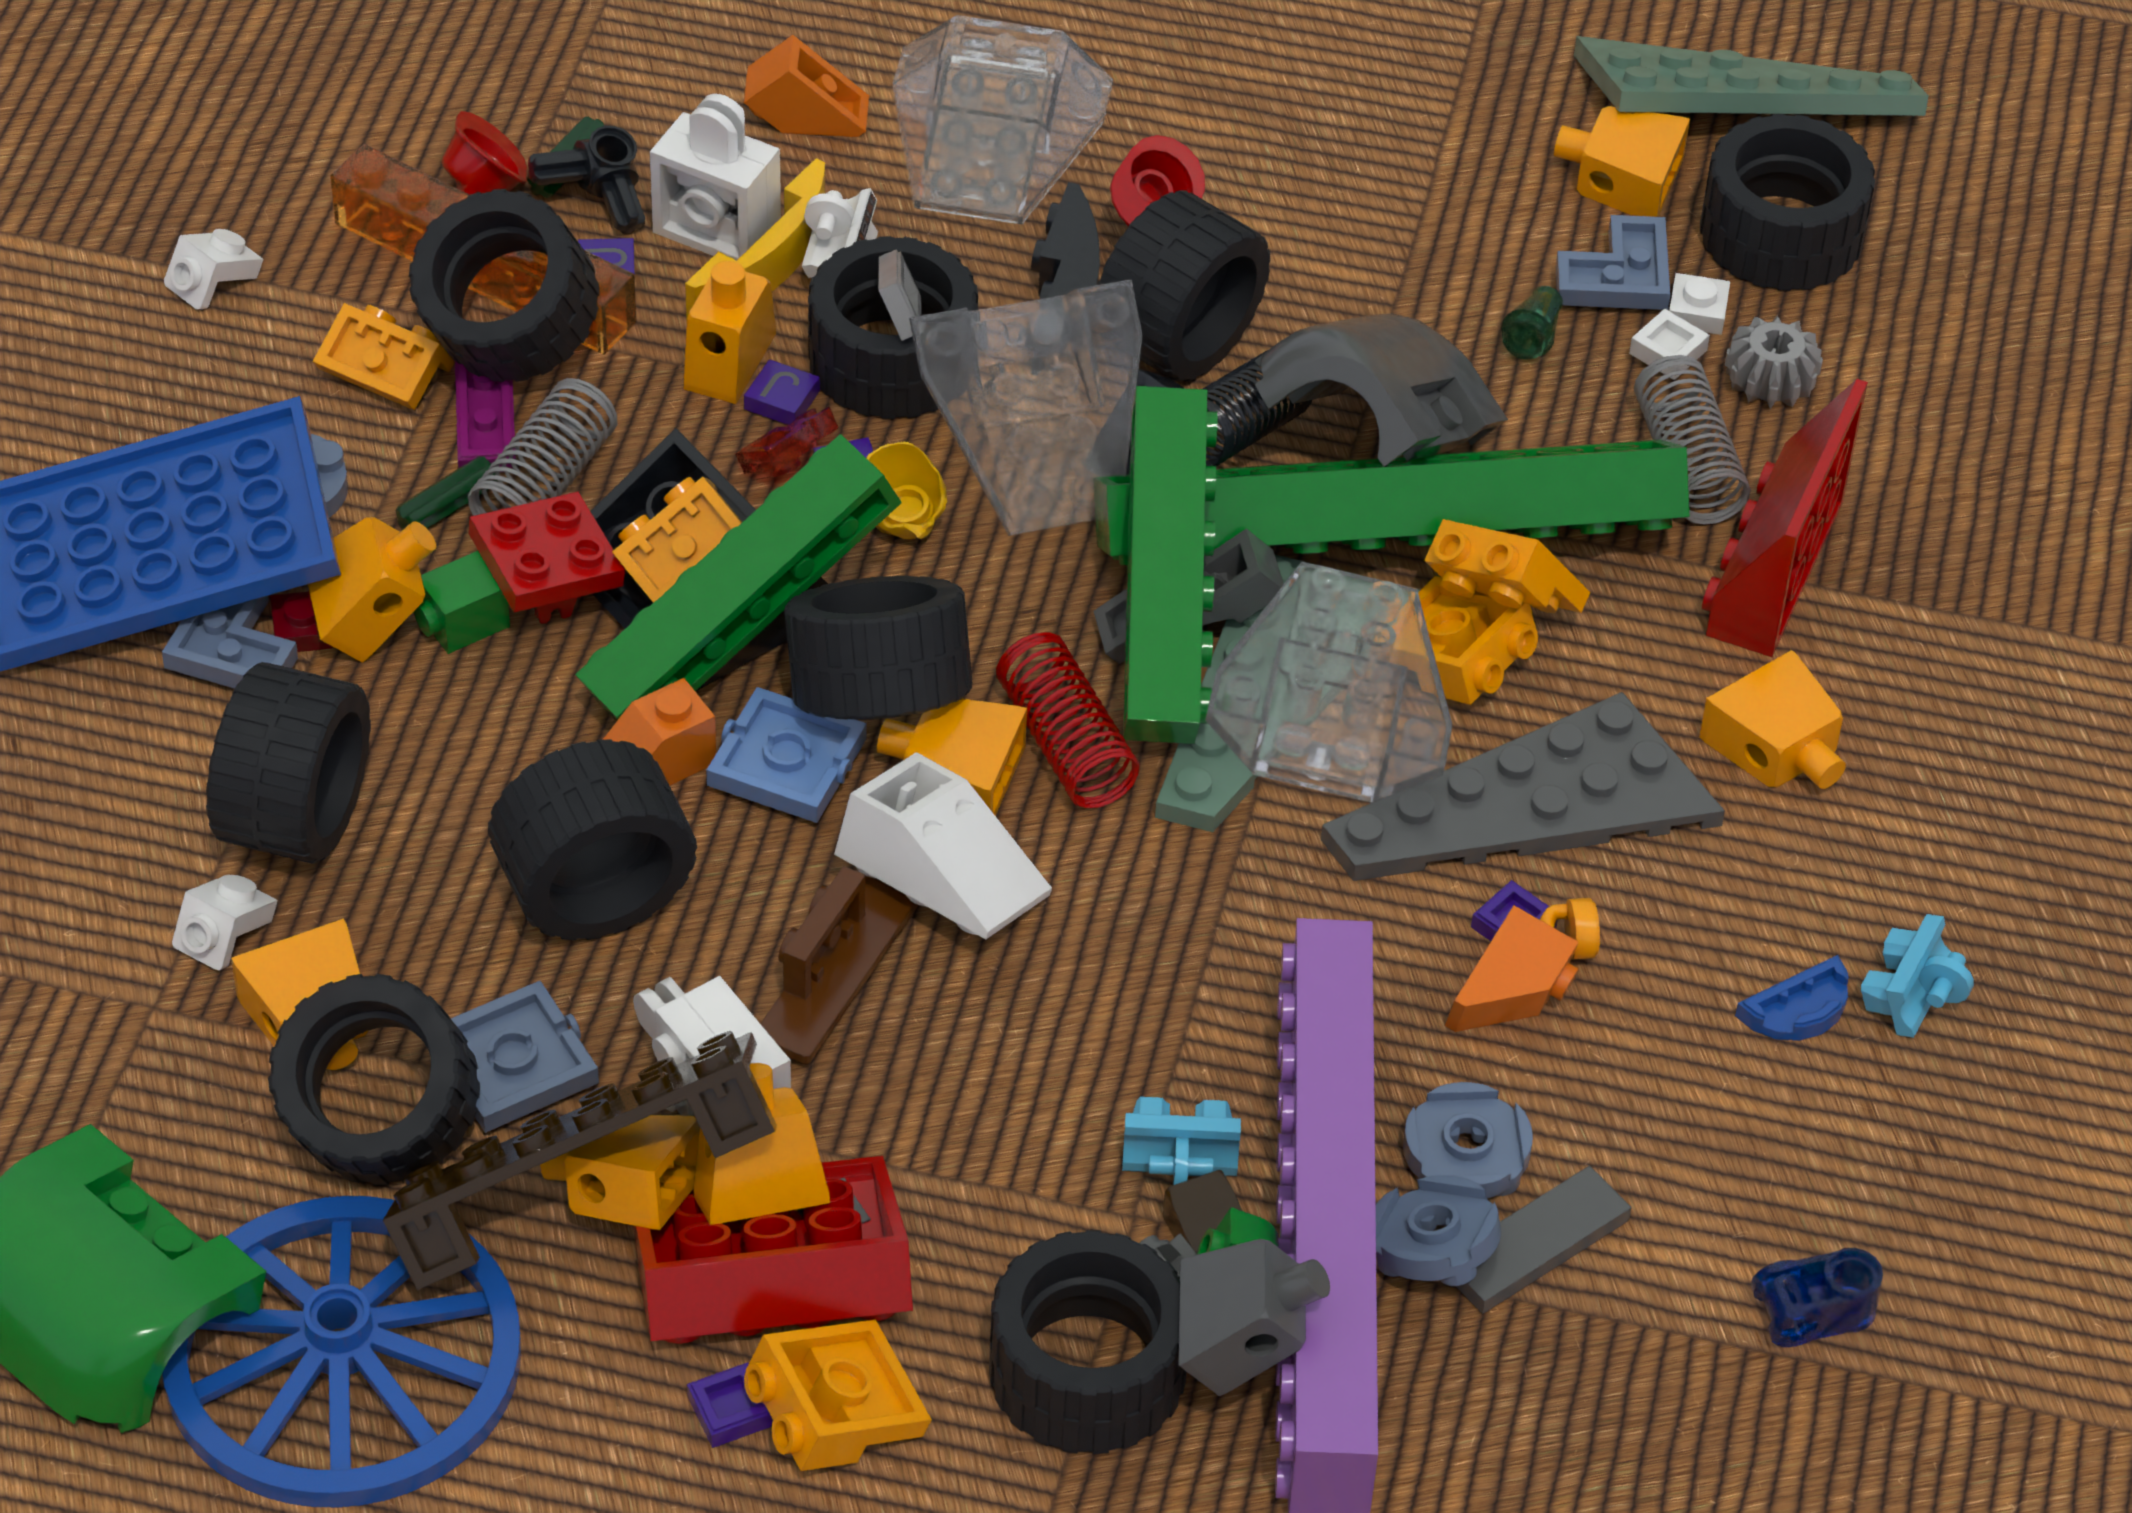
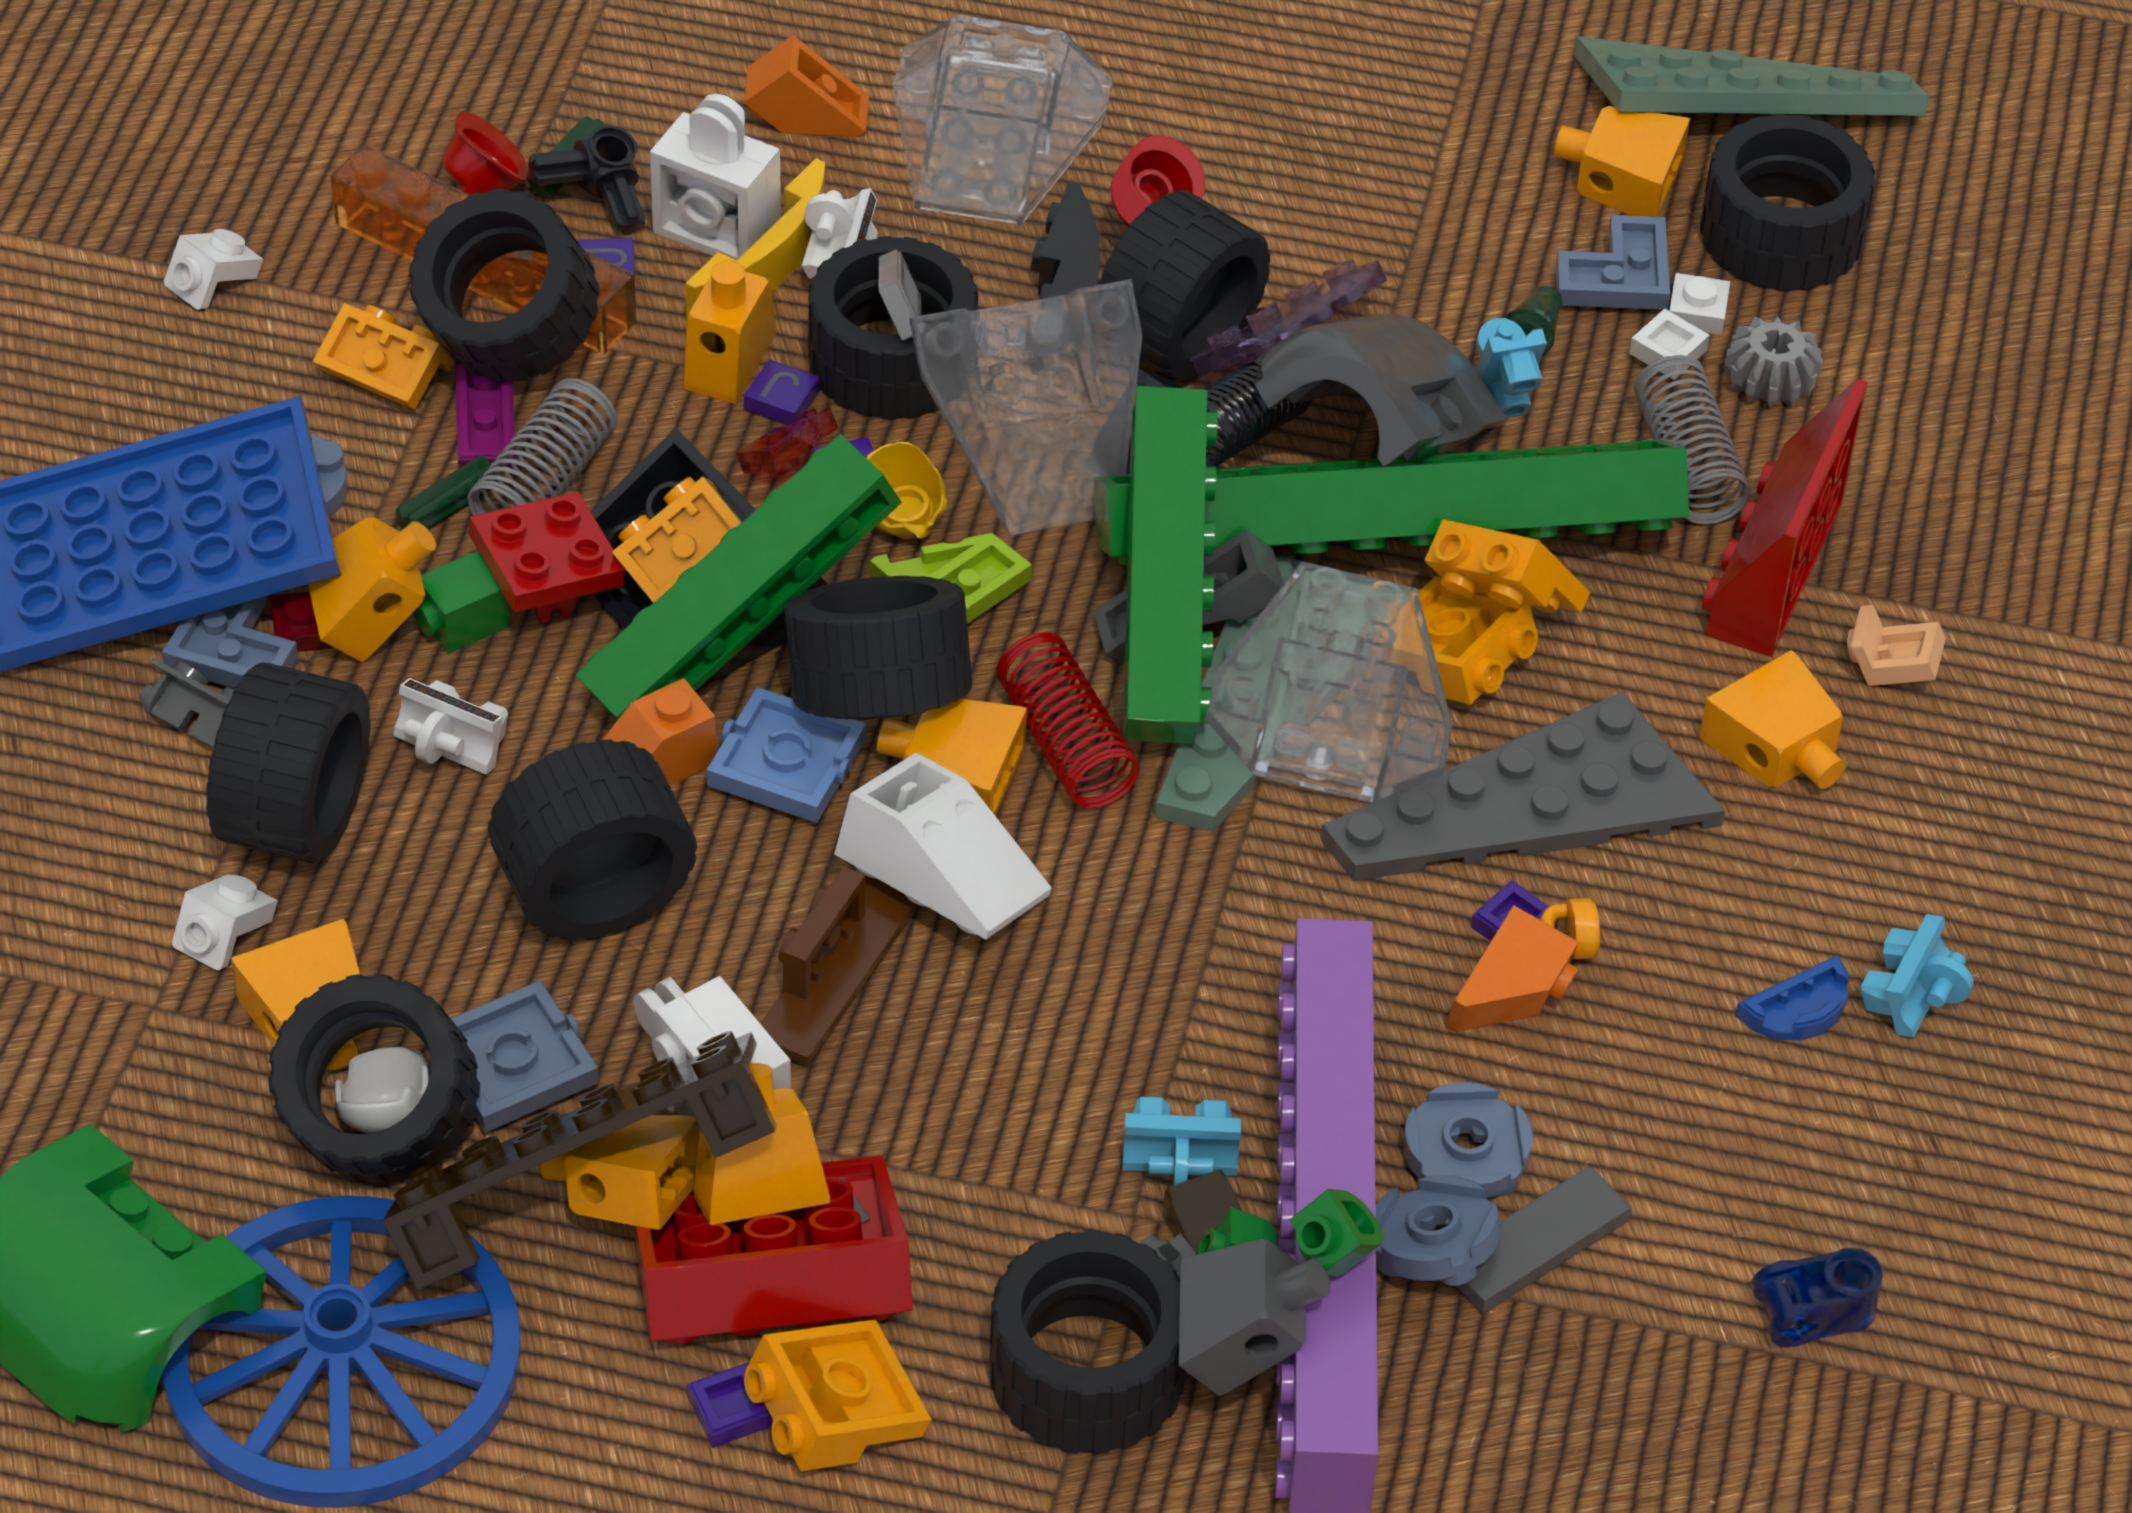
none -> dark grey hinge [139,658,234,749]
none -> white hair [334,1047,430,1134]
none -> white hips [393,678,508,775]
none -> lime wing [870,533,1032,624]
none -> wing [1190,259,1387,378]
none -> green plate [1289,1189,1383,1276]
none -> medium azure hips [1476,318,1547,418]
none -> light nougat bracket [1847,605,1946,686]

